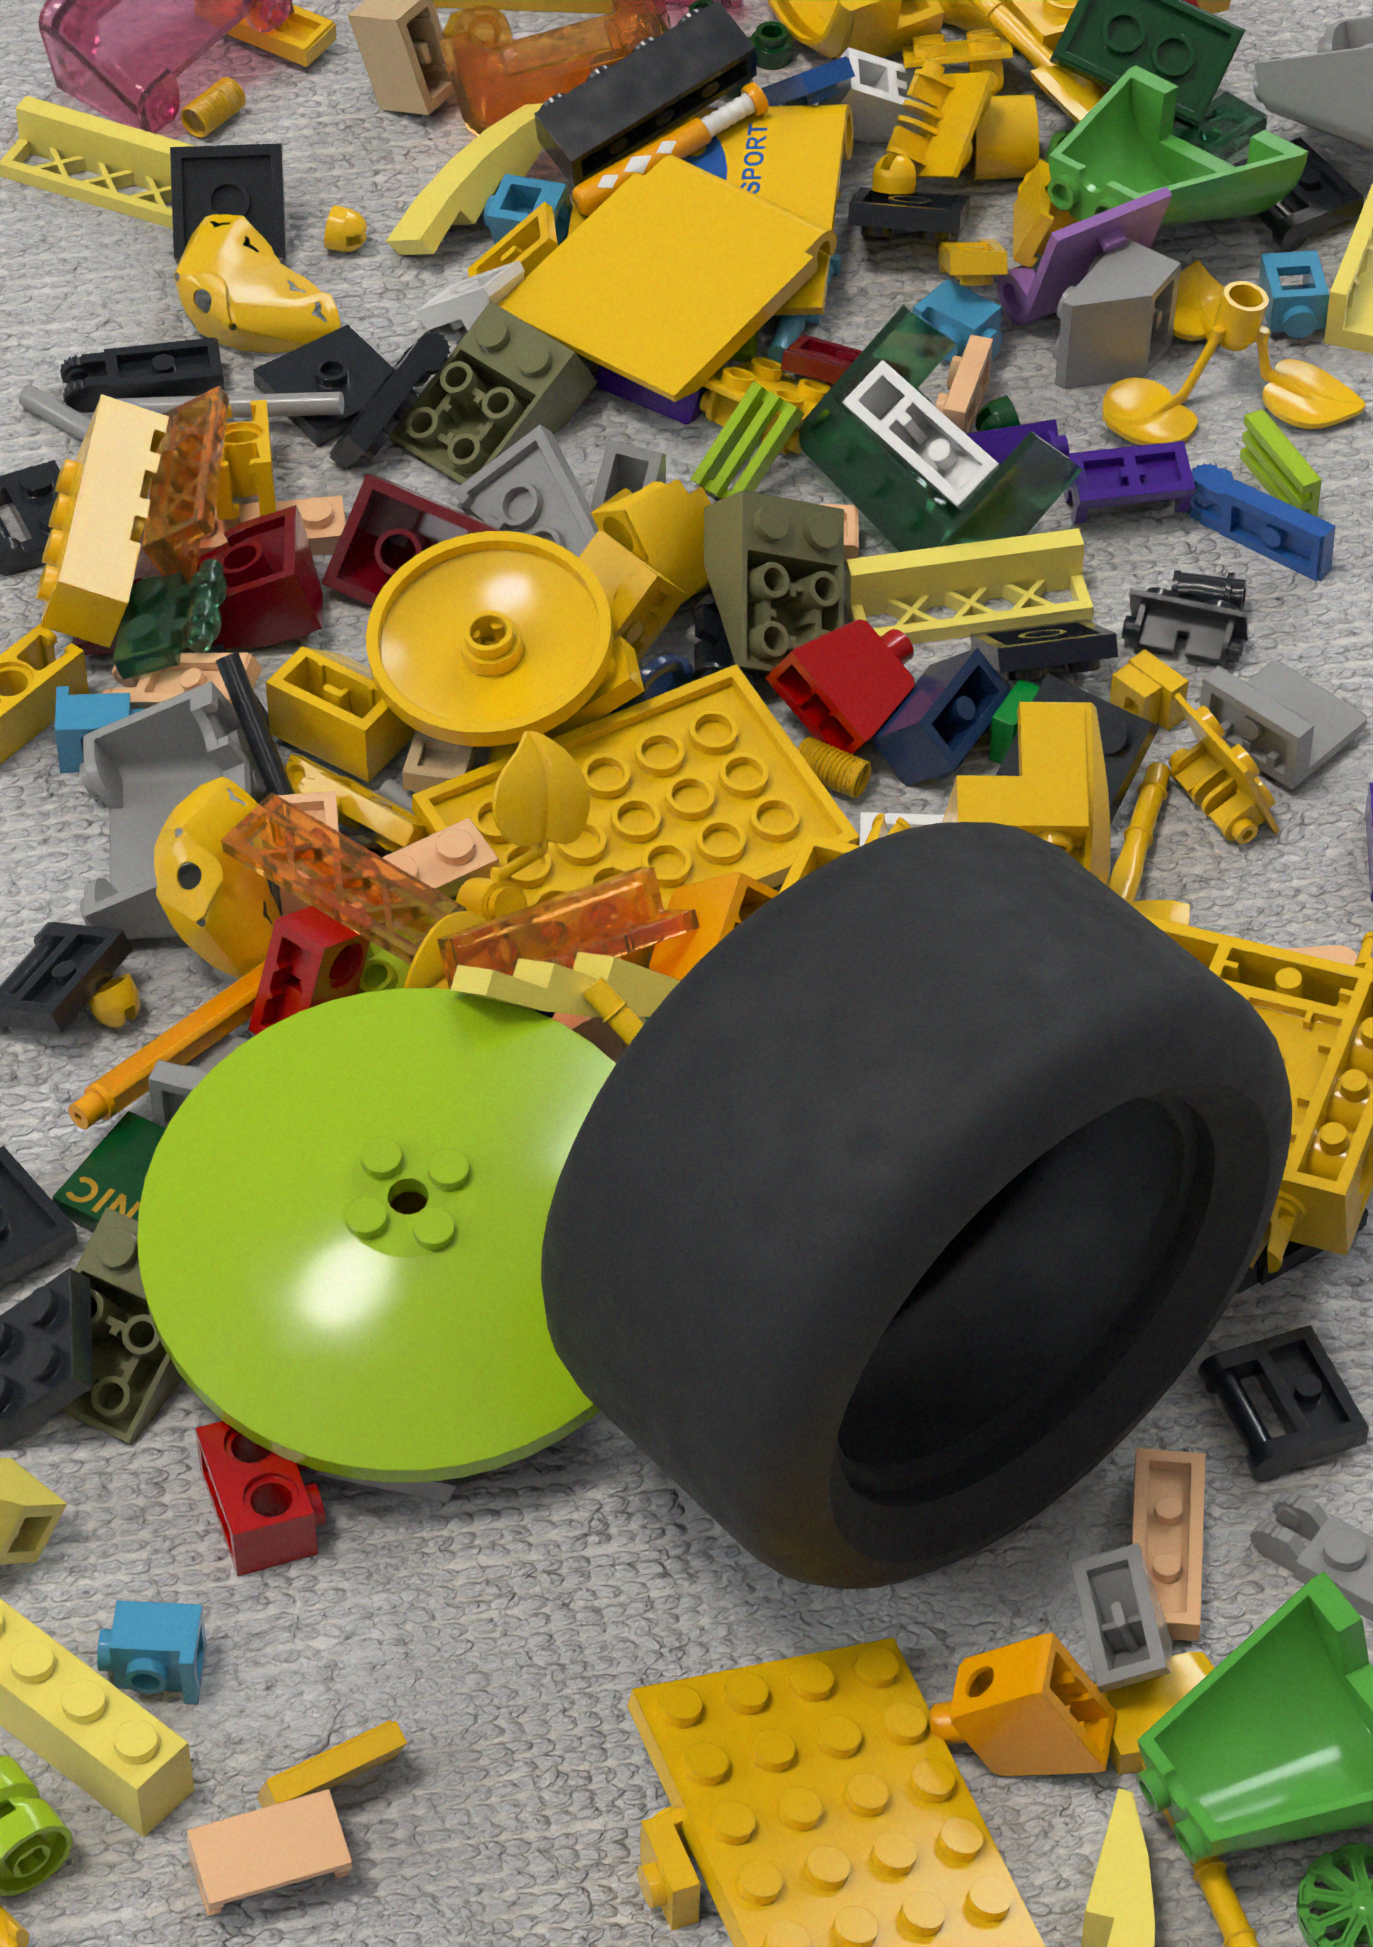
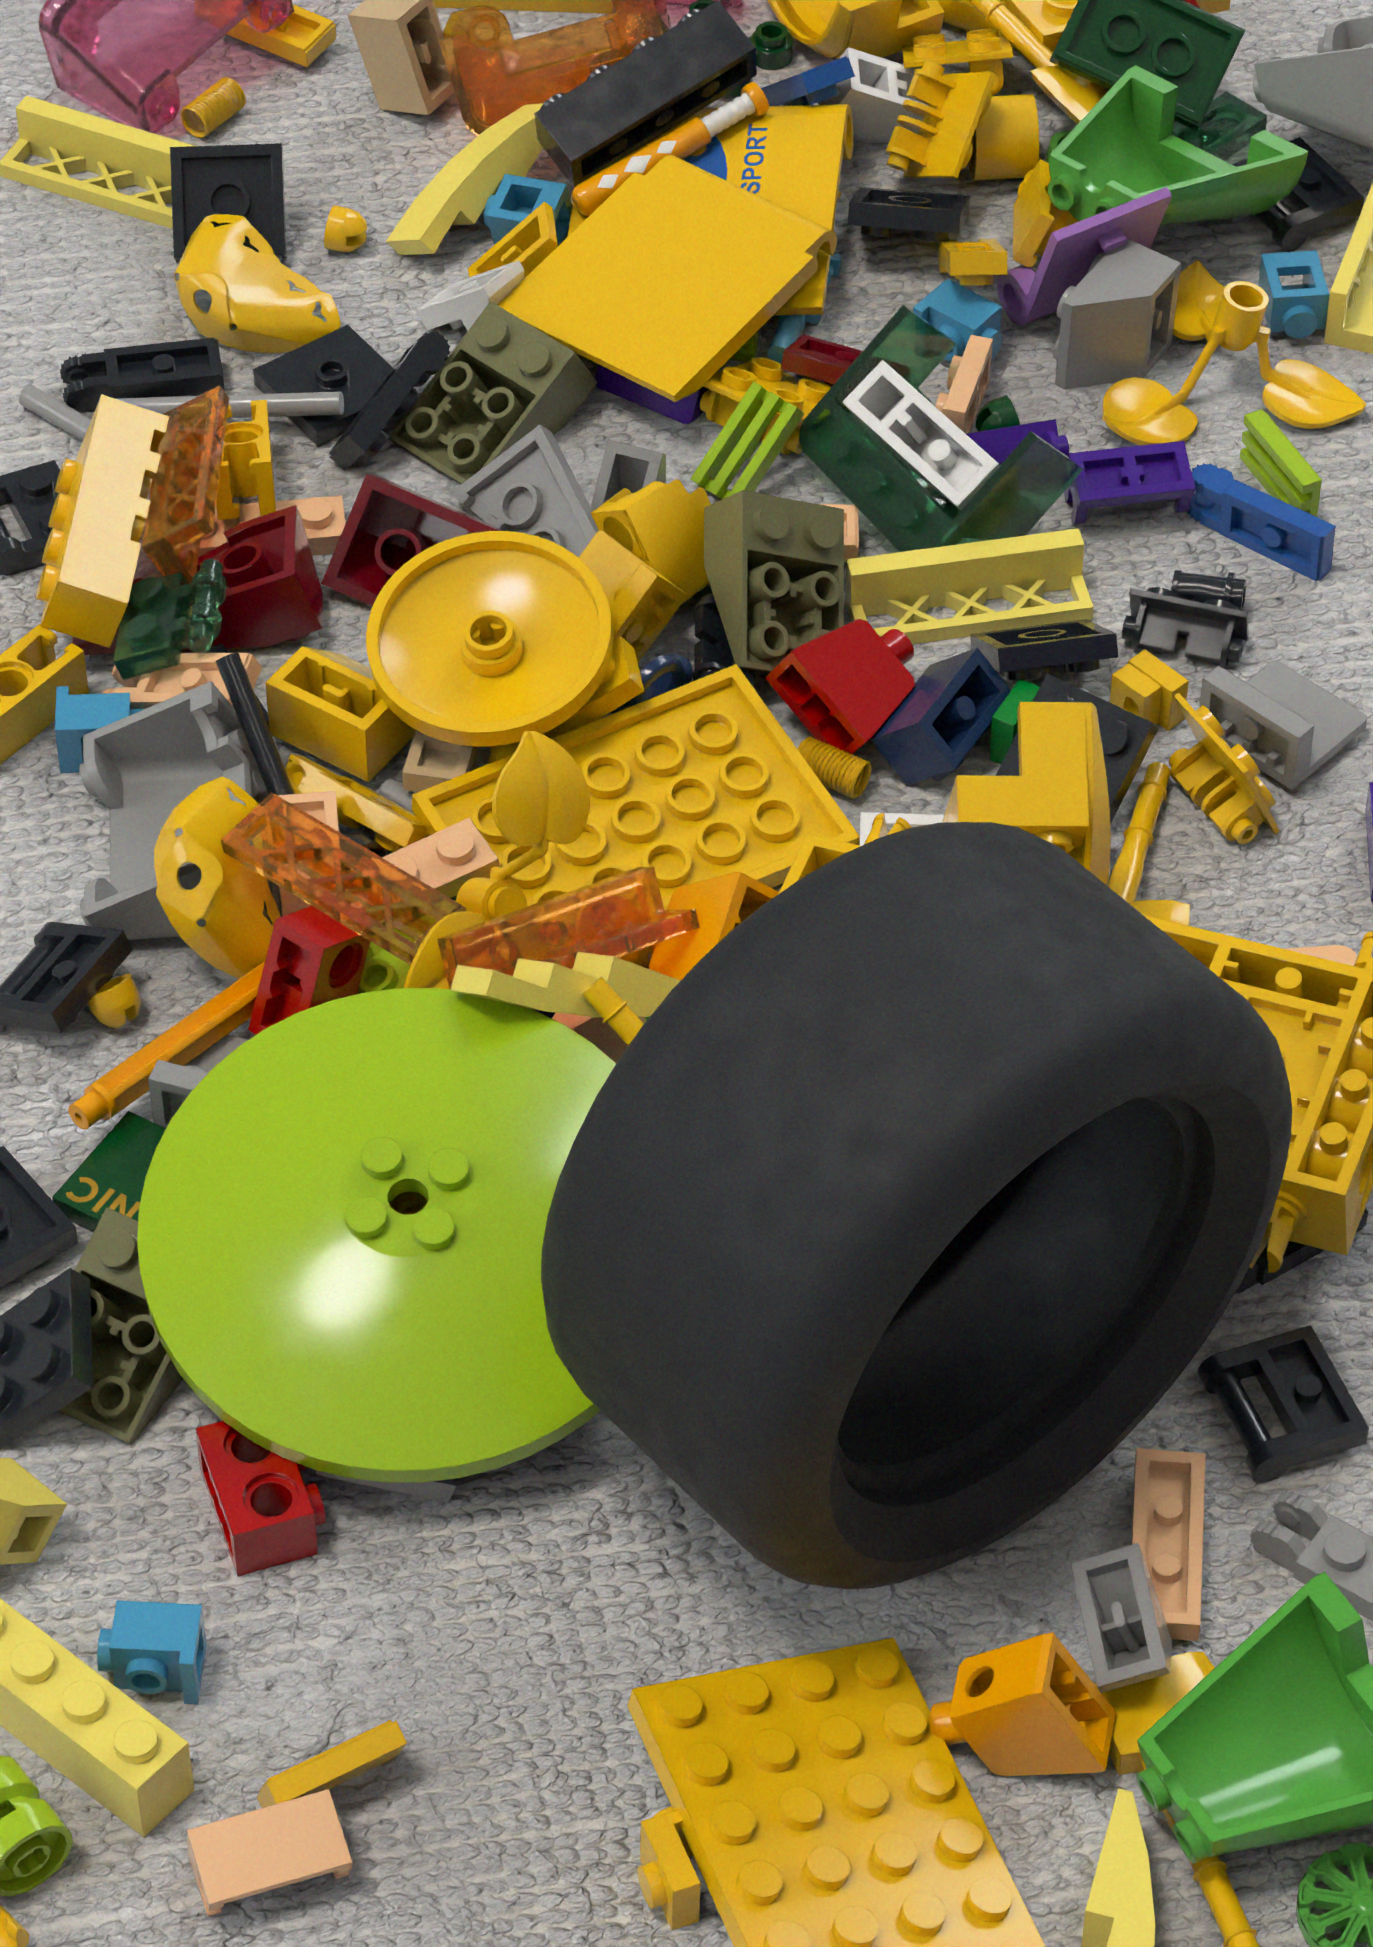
yellow hinge [871,153,917,194] -> none

